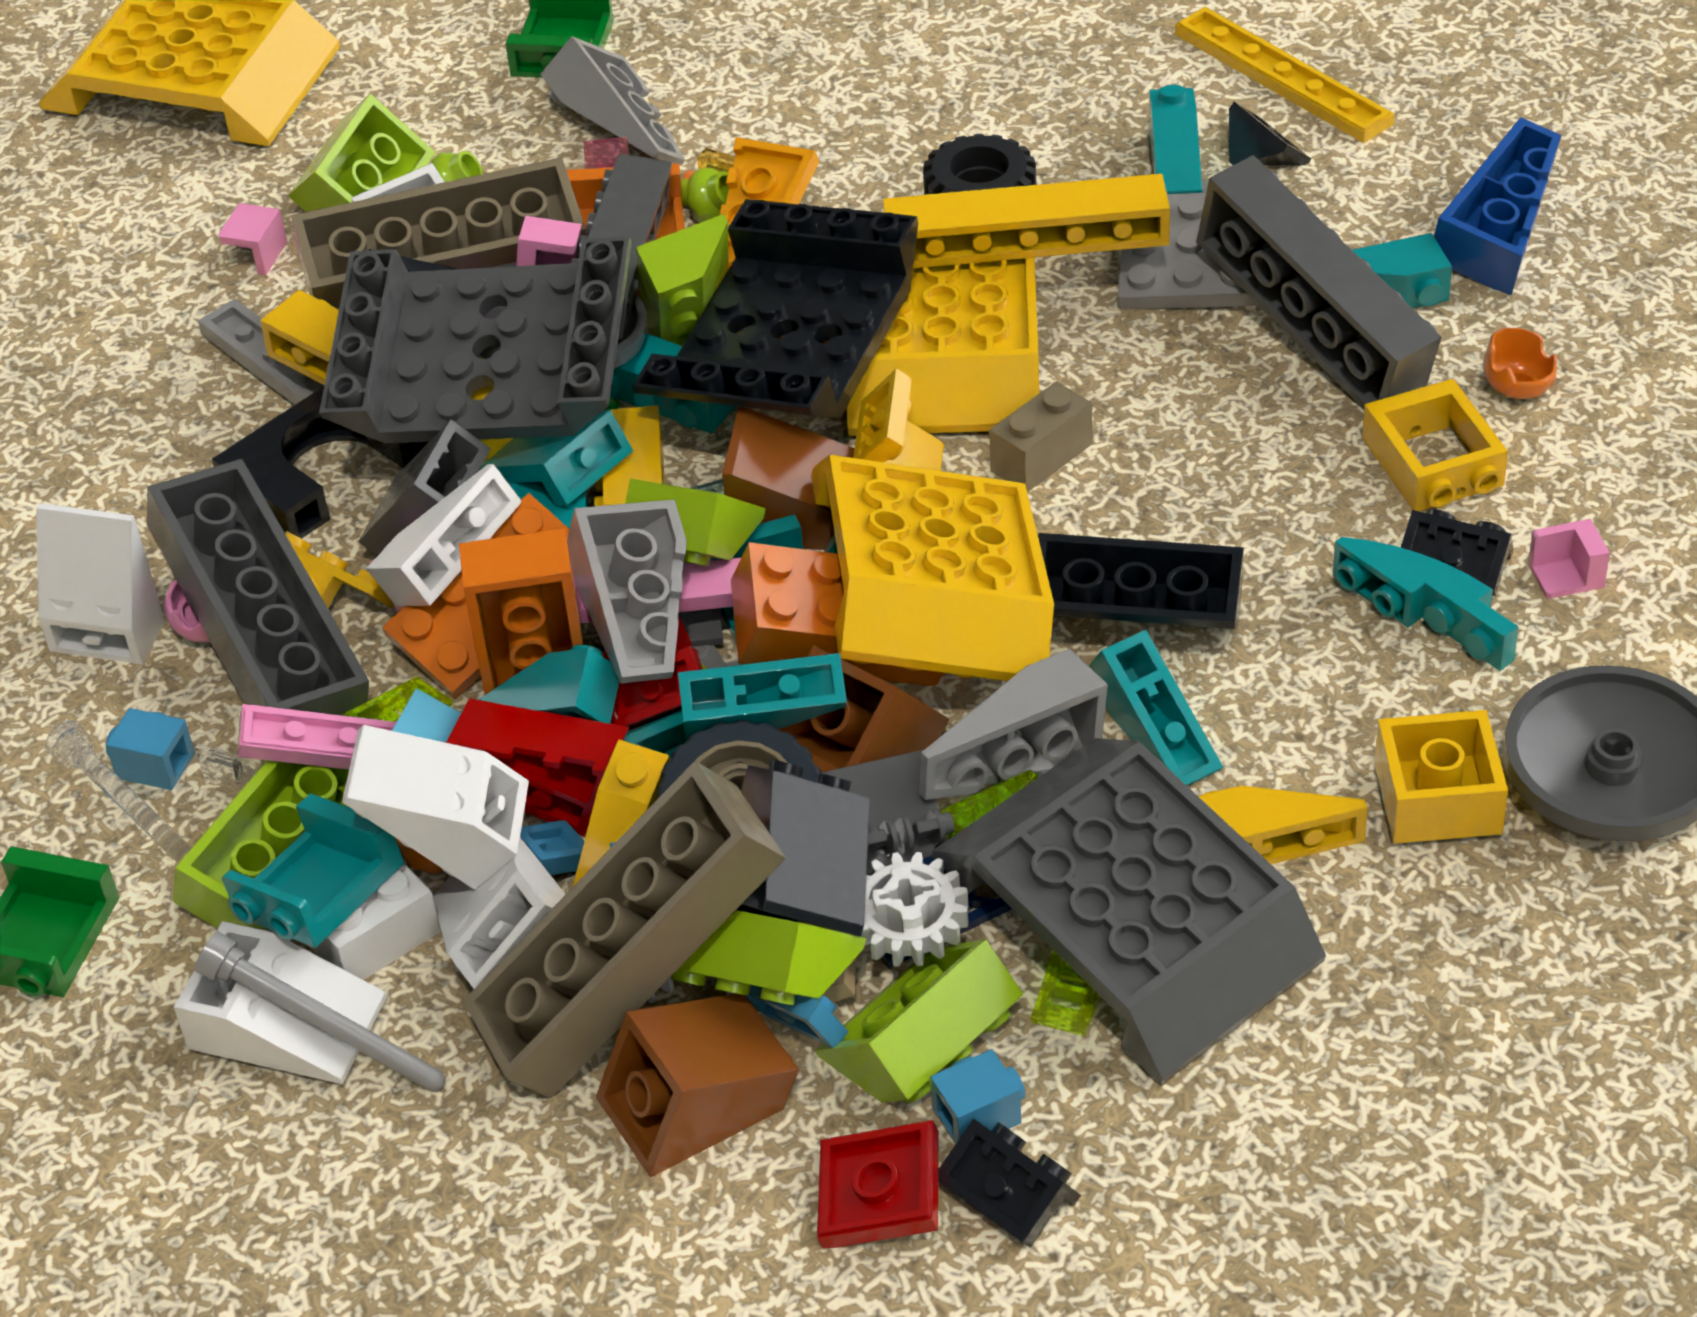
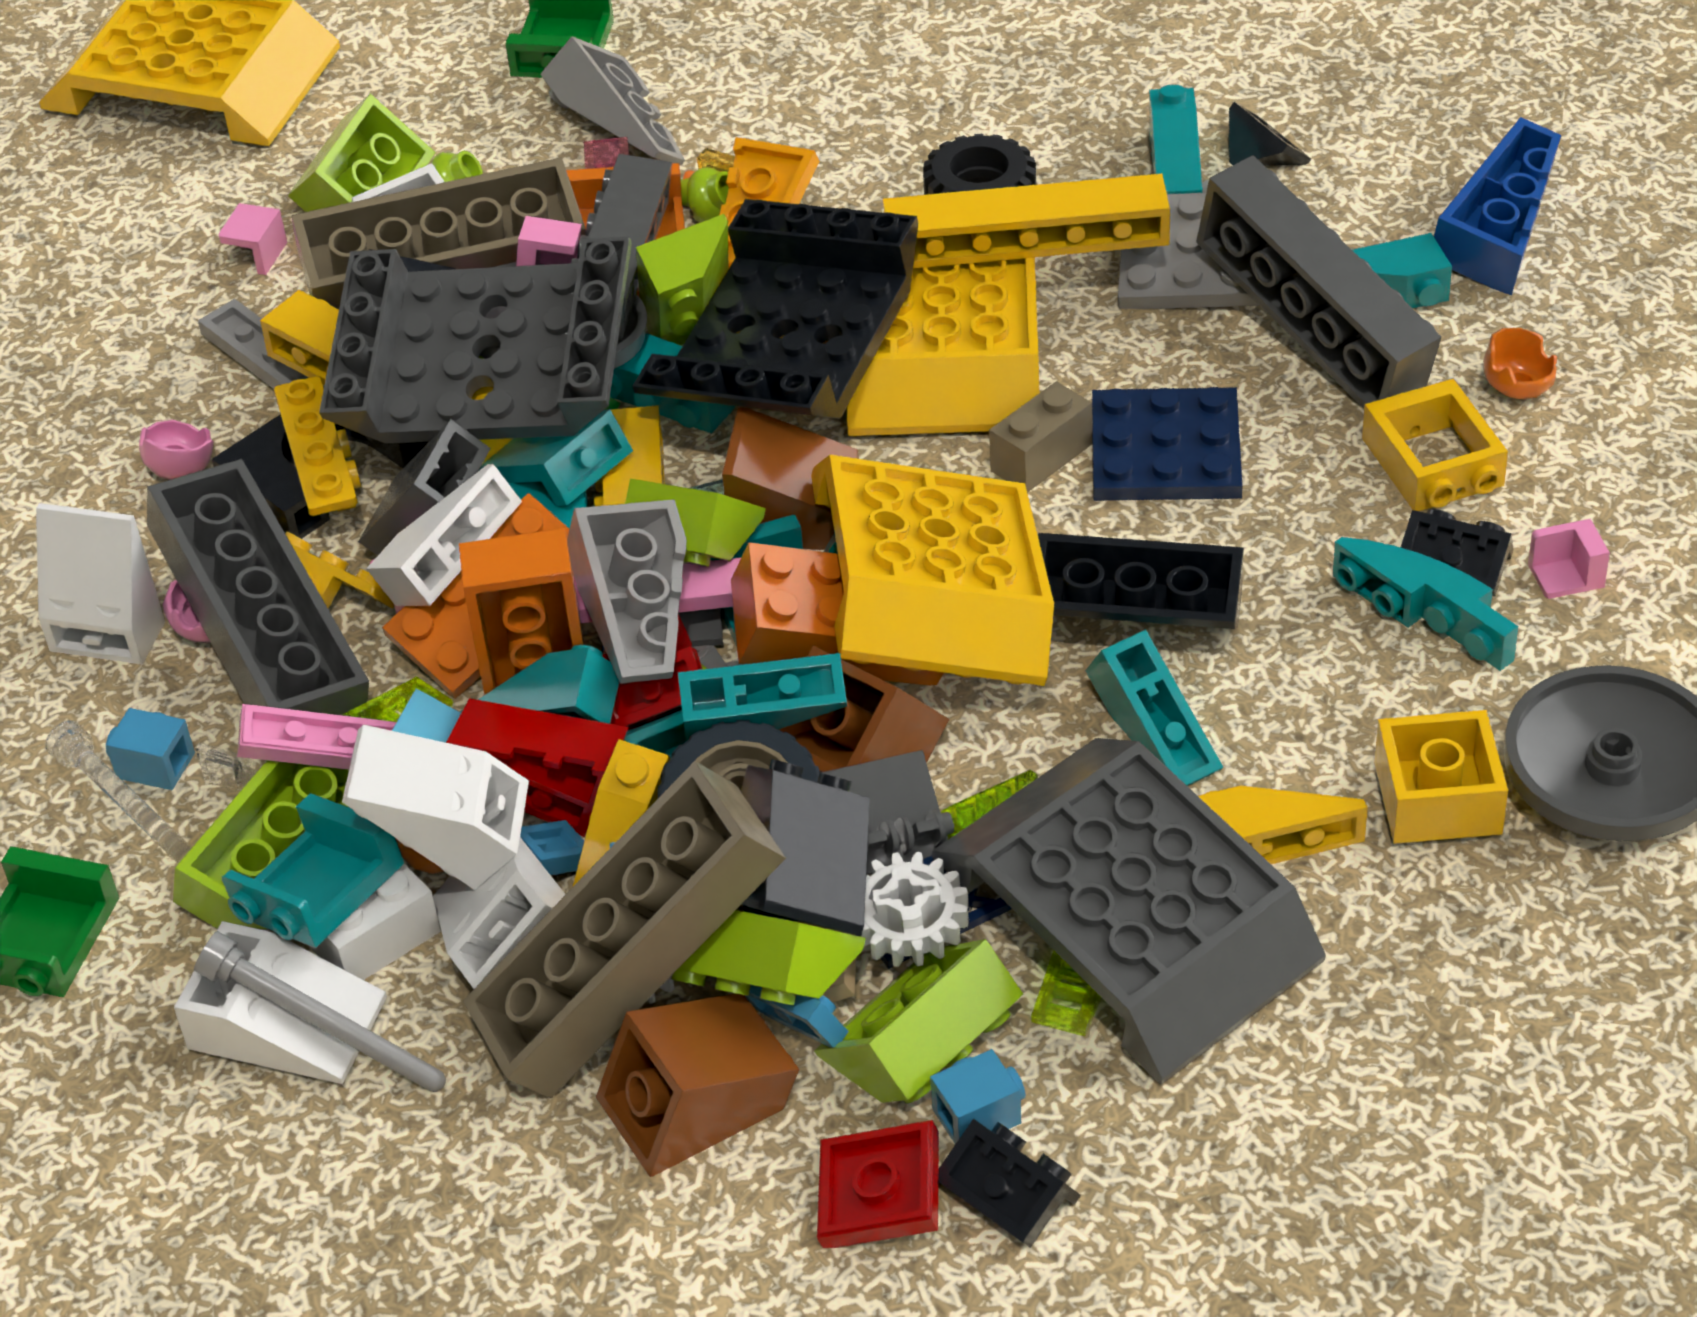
yellow bracket [853,369,944,471] -> none
light grey wedge [919,649,1108,800] -> none
yellow tile [1175,6,1395,143] -> none
none -> bright pink hair [139,419,213,480]
none -> yellow bracket [274,376,361,516]
none -> dark blue plate [1092,387,1243,501]

